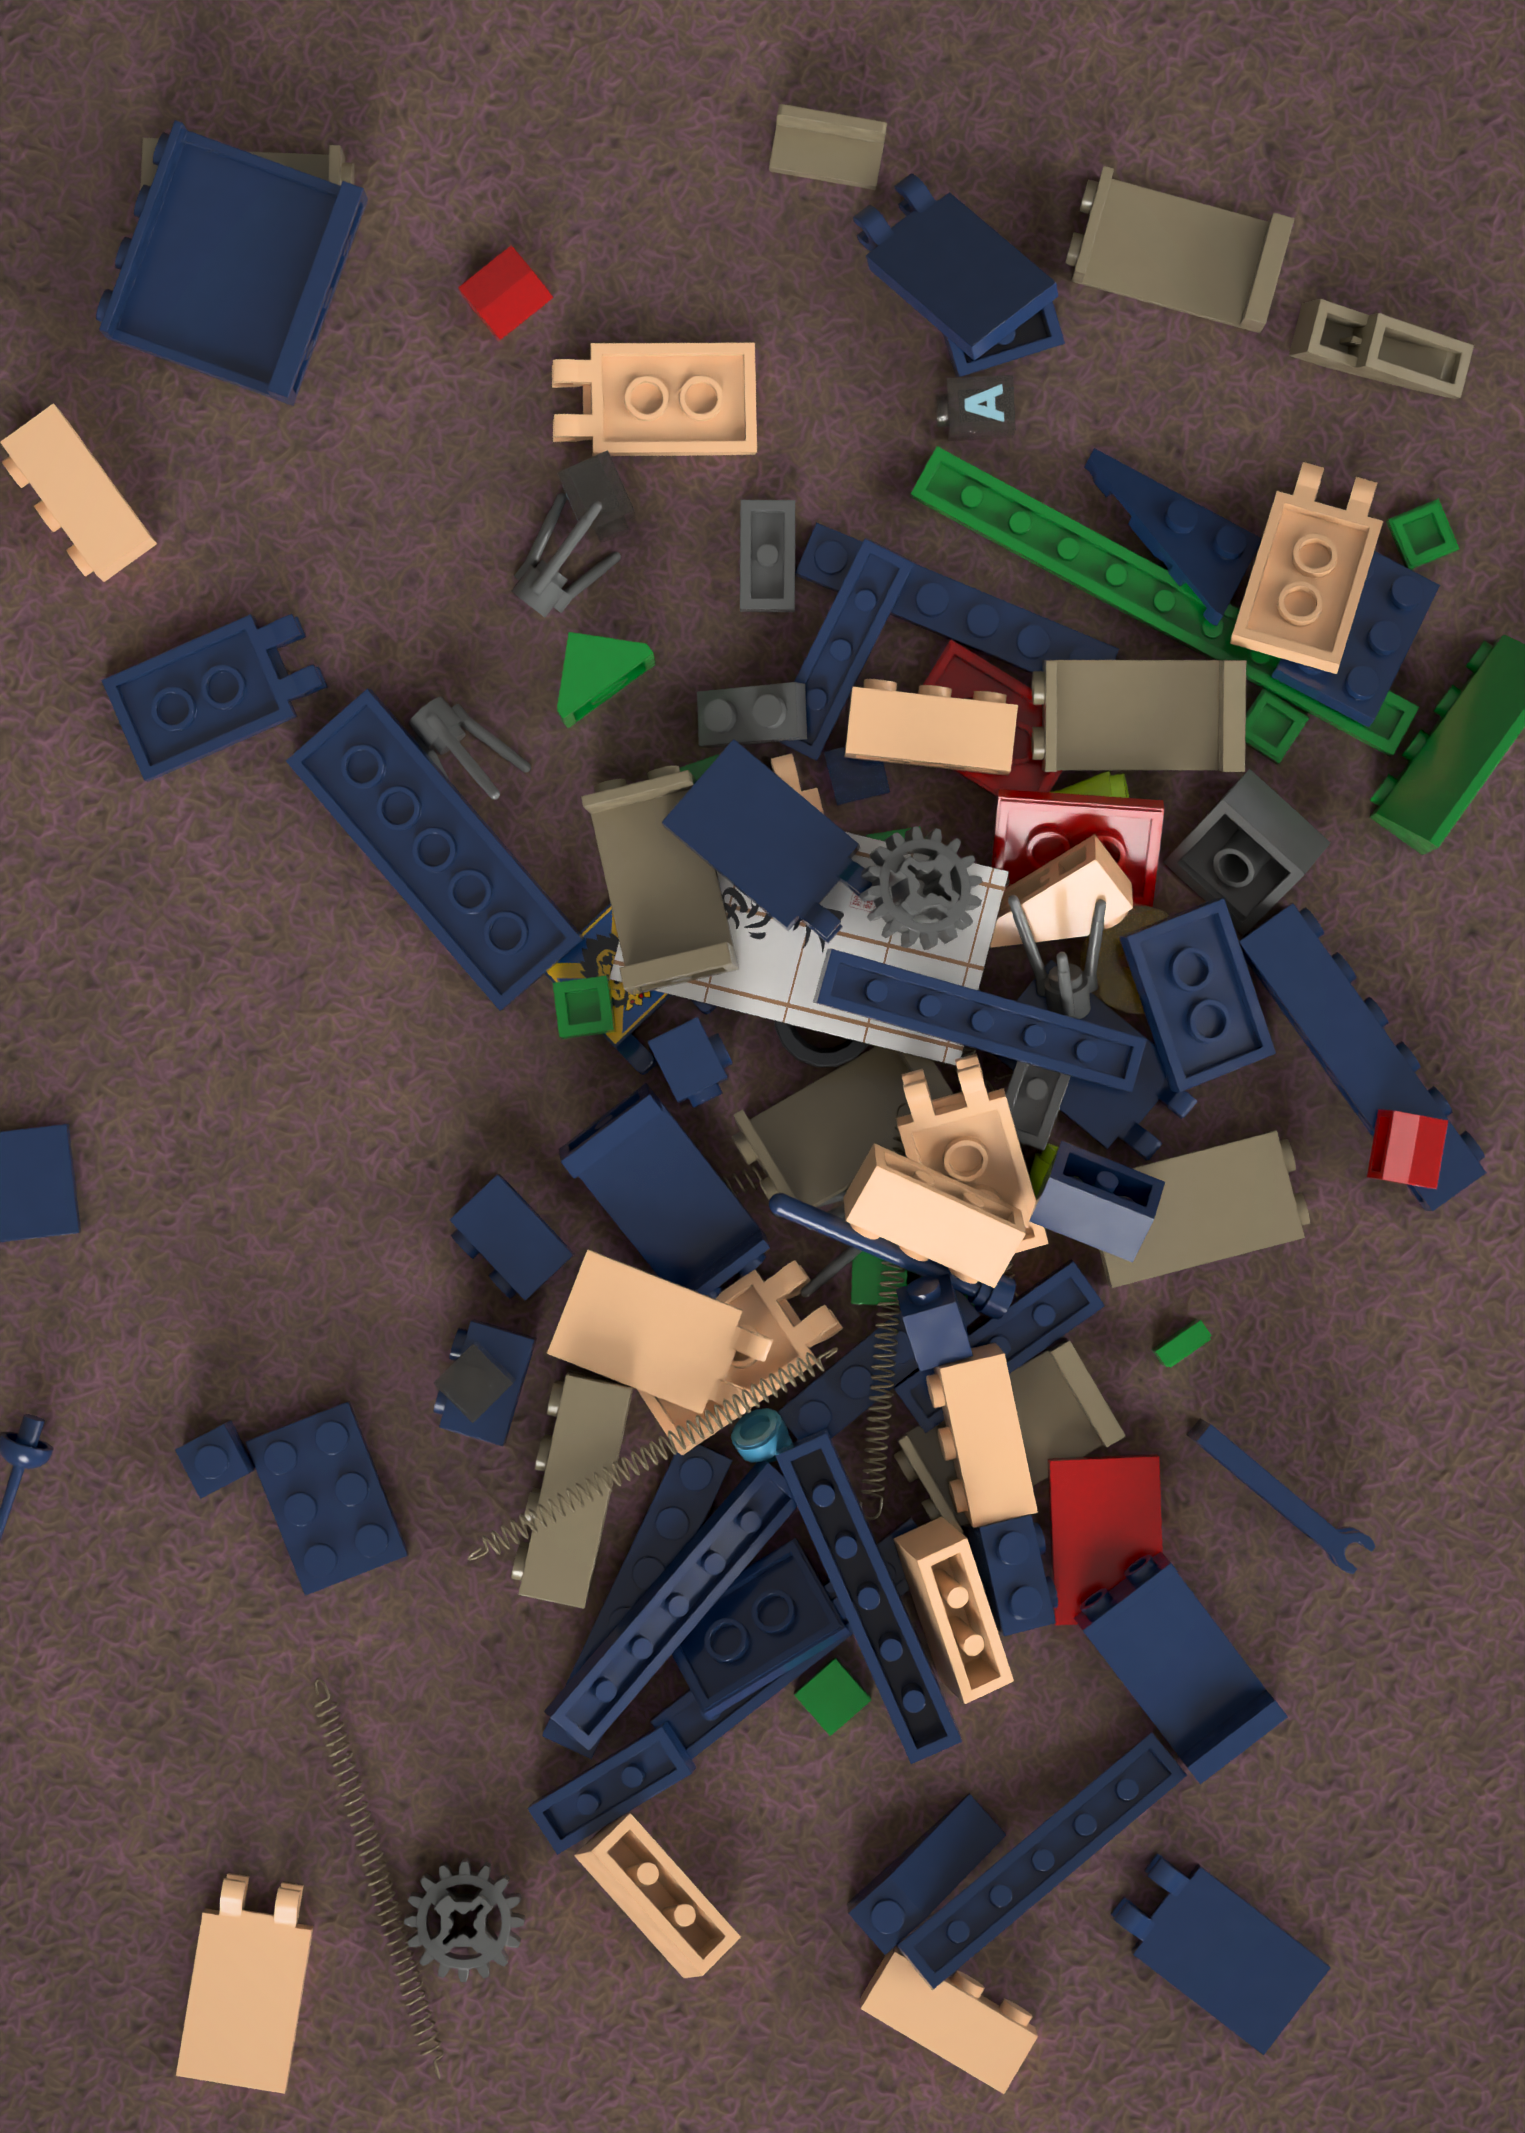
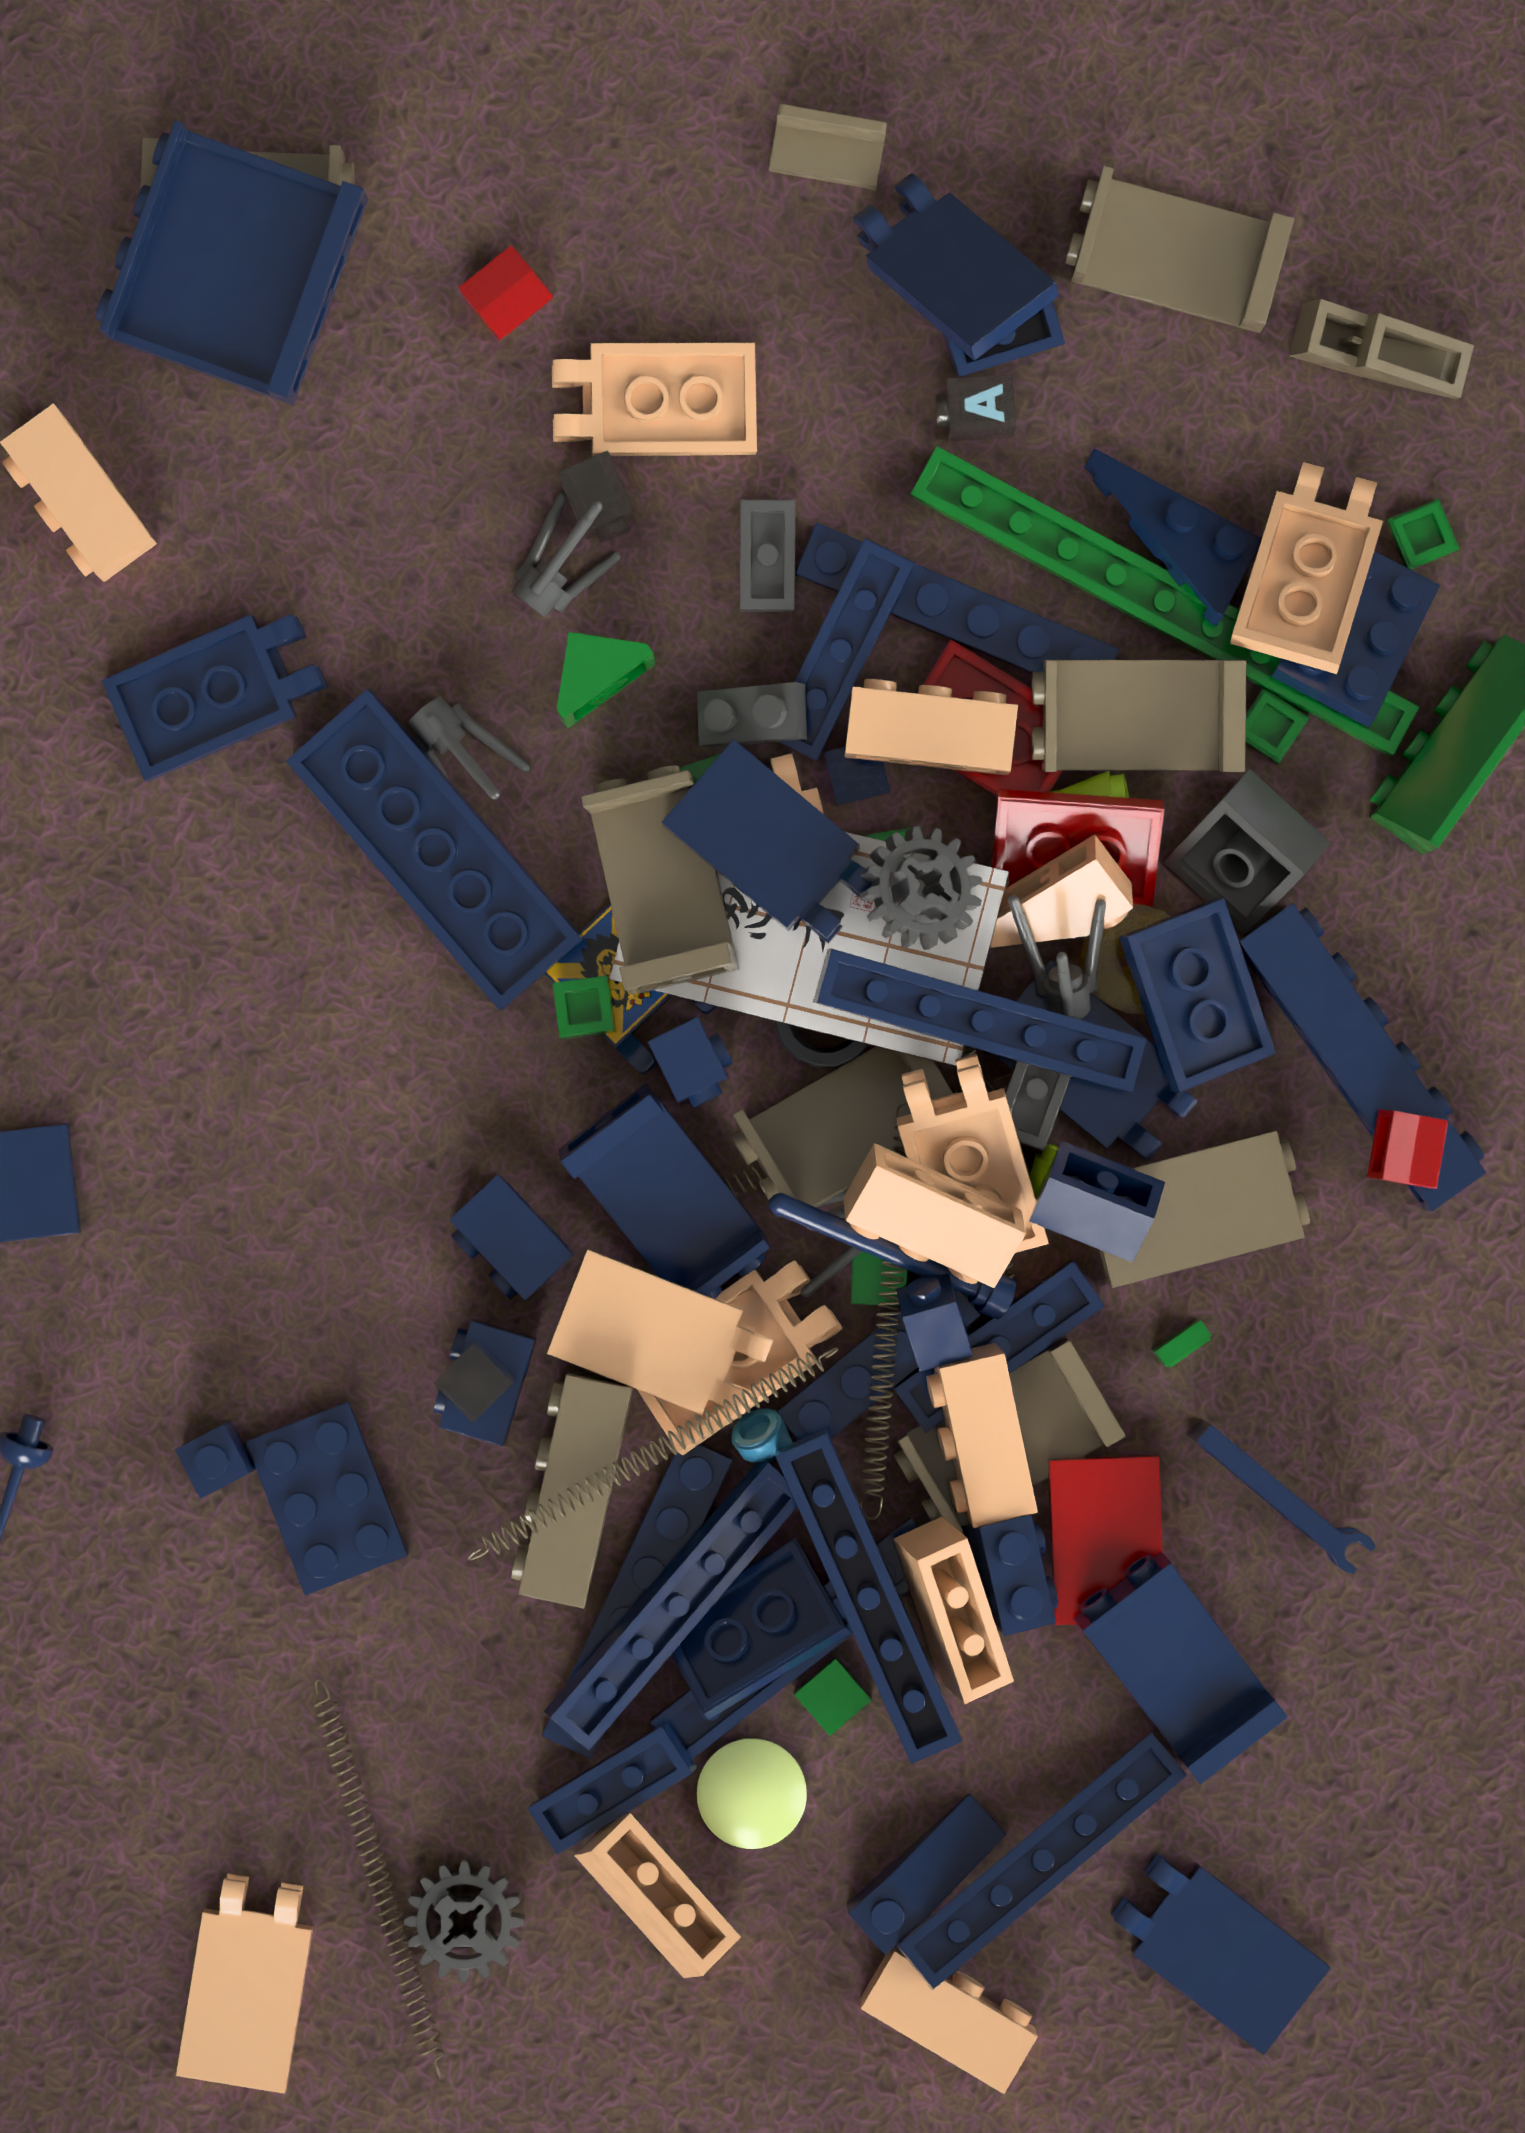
none -> yellowish green dish [697,1738,807,1849]

